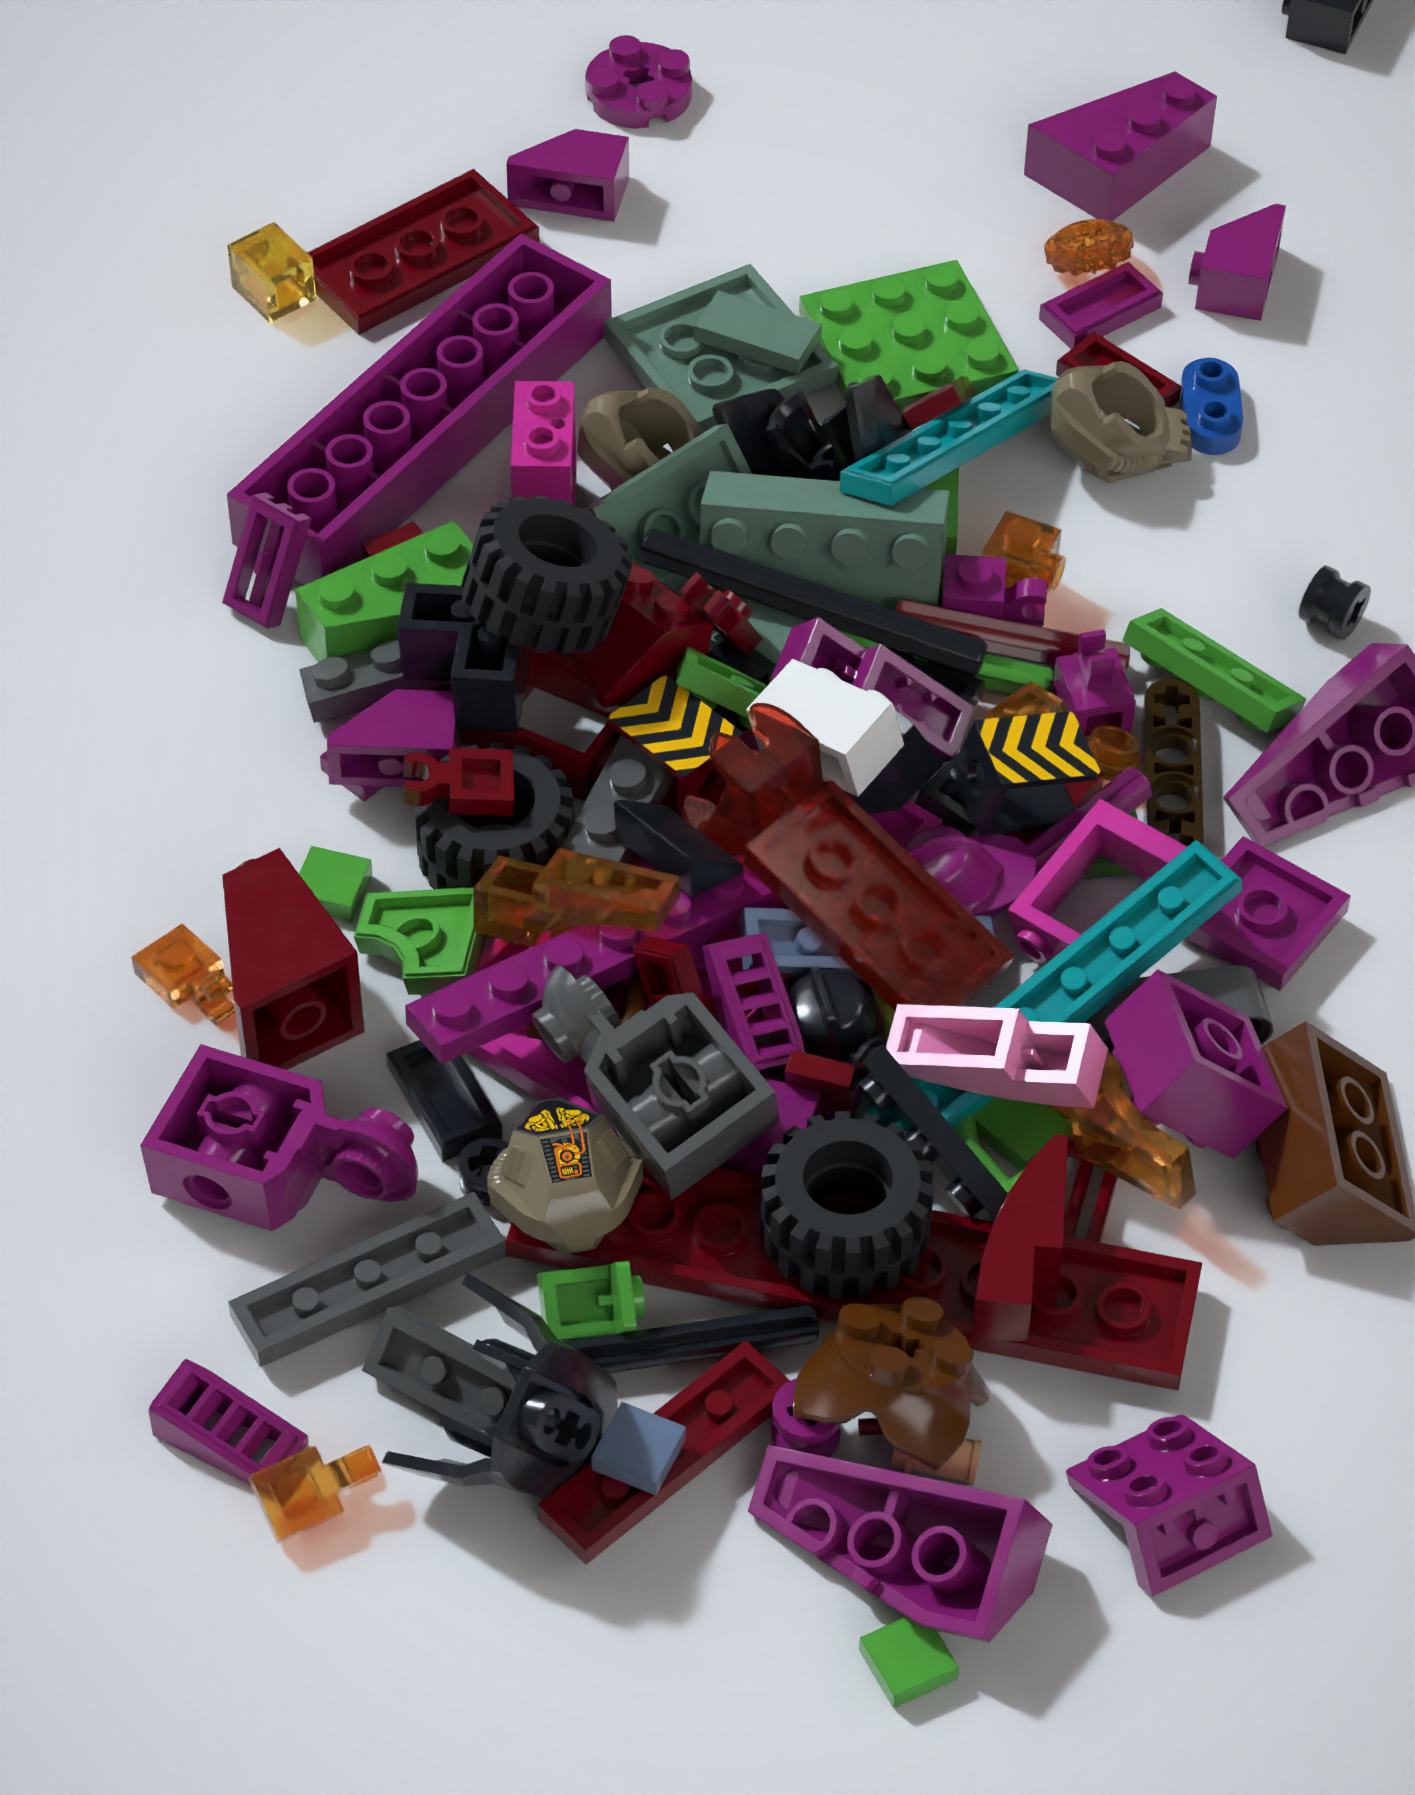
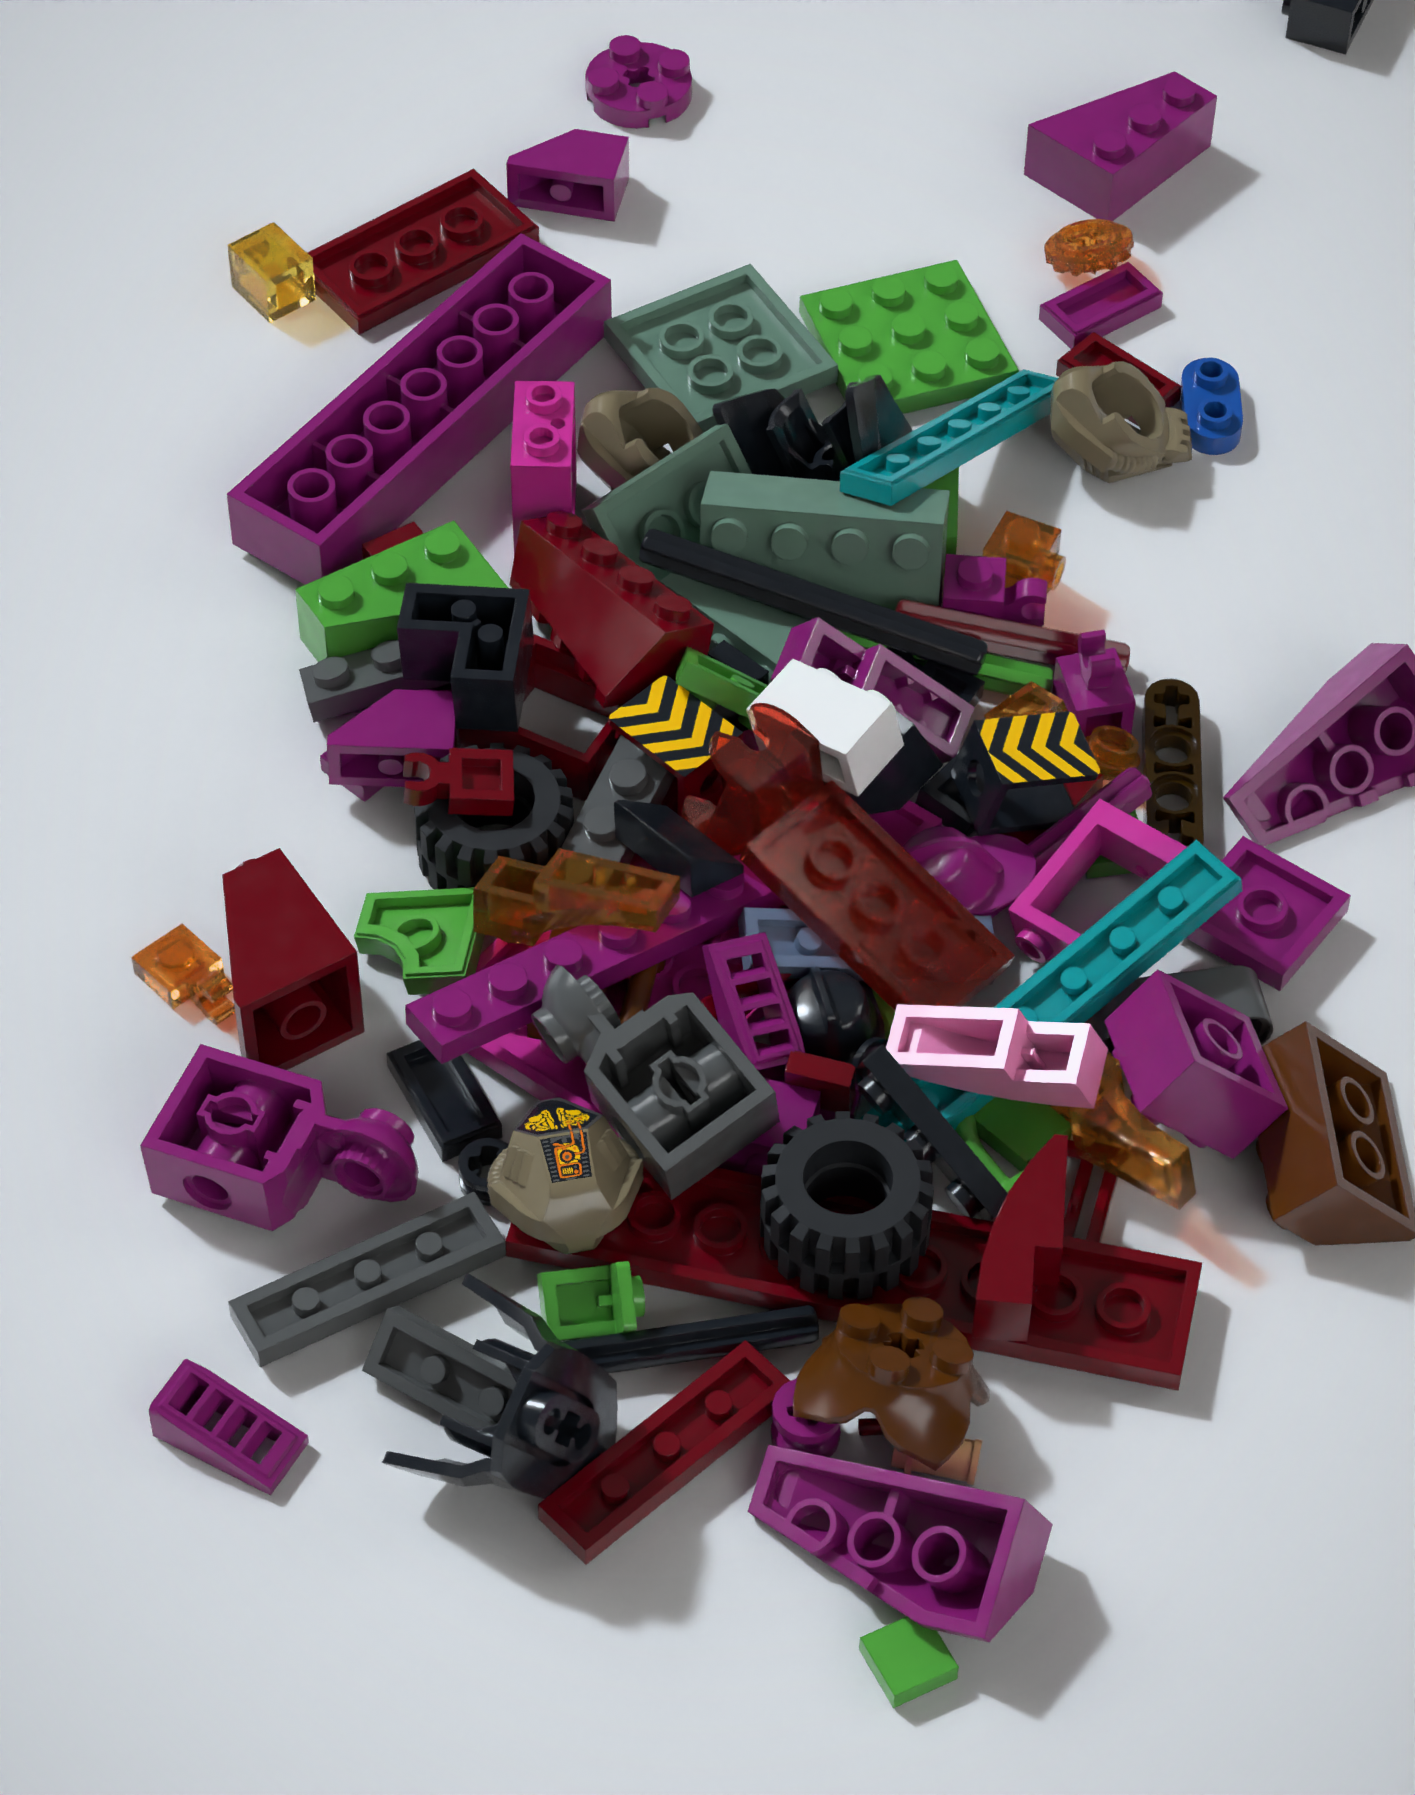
magenta tile [222,492,312,629] -> none
clear orange plate [248,1444,381,1544] -> none
bright green tile [299,846,372,921] -> none
black tyre [461,495,633,655] -> none
sand blue tile [591,1402,686,1495] -> none
dark red tile [632,936,707,1006] -> none
dark red plate [680,572,763,656] -> none
sand green tile [694,290,822,374] -> none
dark red tile [902,376,976,431] -> none
magenta bracket [1066,1415,1273,1597] -> none
bright green plate [1122,608,1307,733] -> none
magenta slope [1188,204,1286,321] -> none
black wheel [1298,565,1371,639] -> none

